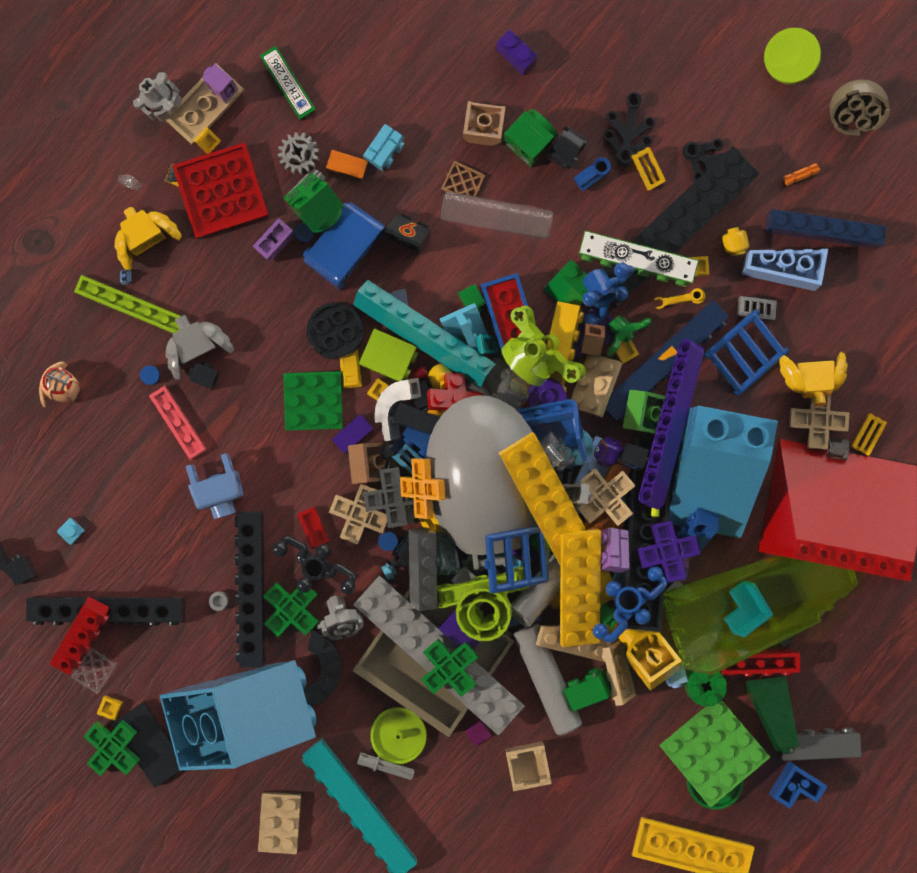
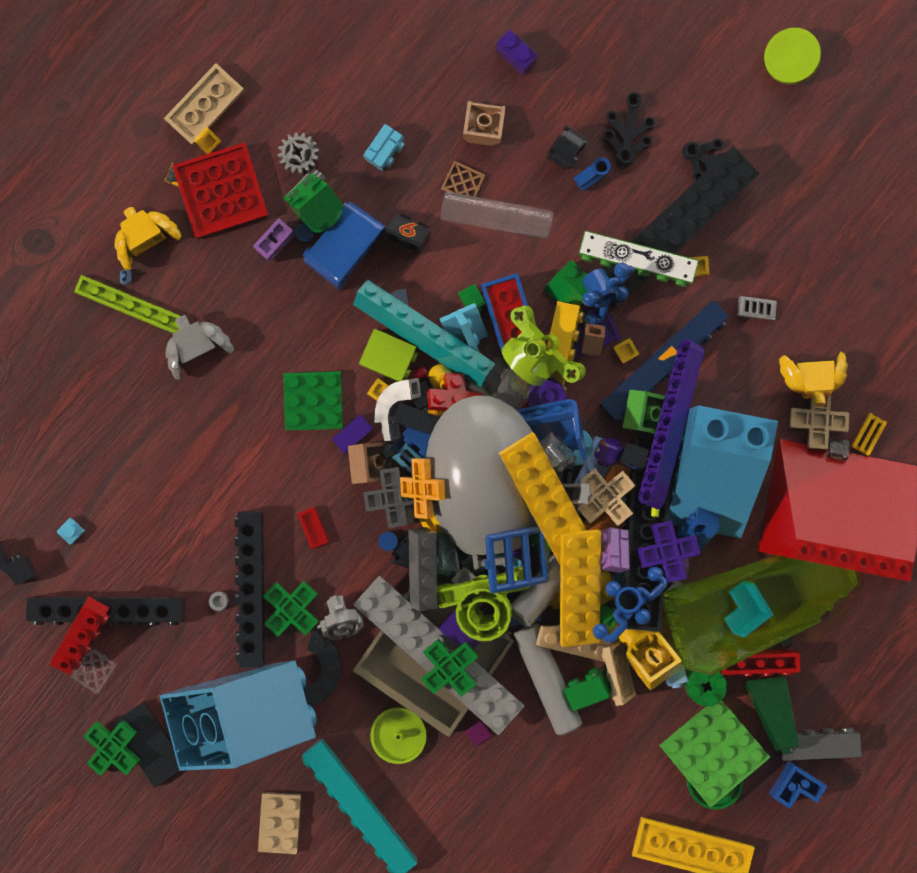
light nougat piece [39,362,80,407] -> none
yellow tile [97,695,123,721] -> none
clear tile [118,175,142,191] -> none
light grey piece [133,72,182,121] -> none
blue tile [140,366,161,385] -> none
coral tile [149,386,207,460] -> none
medium blue piece [185,453,243,519] -> none
black brick [188,361,220,390] -> none
medium lavender brick [202,64,238,104] -> none
tile [260,46,316,121] -> none
black wheel [273,536,357,595] -> none
black tile [306,302,364,360] -> none
orange tile [326,150,368,180] -> none
tan plate [329,484,387,545] -> none
yellow tile [340,349,362,389] -> none
light grey axle [357,752,414,780] -> none
medium azure plate [381,563,397,581] -> none
teal tile [476,334,499,355] -> none
green piece [503,109,558,168] -> none
tan container [505,741,552,791] -> none
tan plate [571,354,622,417] -> none
green piece [605,315,652,357] -> none
yellow tile [631,147,666,190] -> none
yellow brick [654,288,706,310] -> none
blue bar [704,309,789,397] -> none
yellow head [722,227,749,256] -> none
light blue wedge [741,249,828,291] -> none
dark blue brick [765,209,886,249] -> none
orange axle [783,163,820,186] -> none
dark tan cylinder [829,79,890,136] -> none

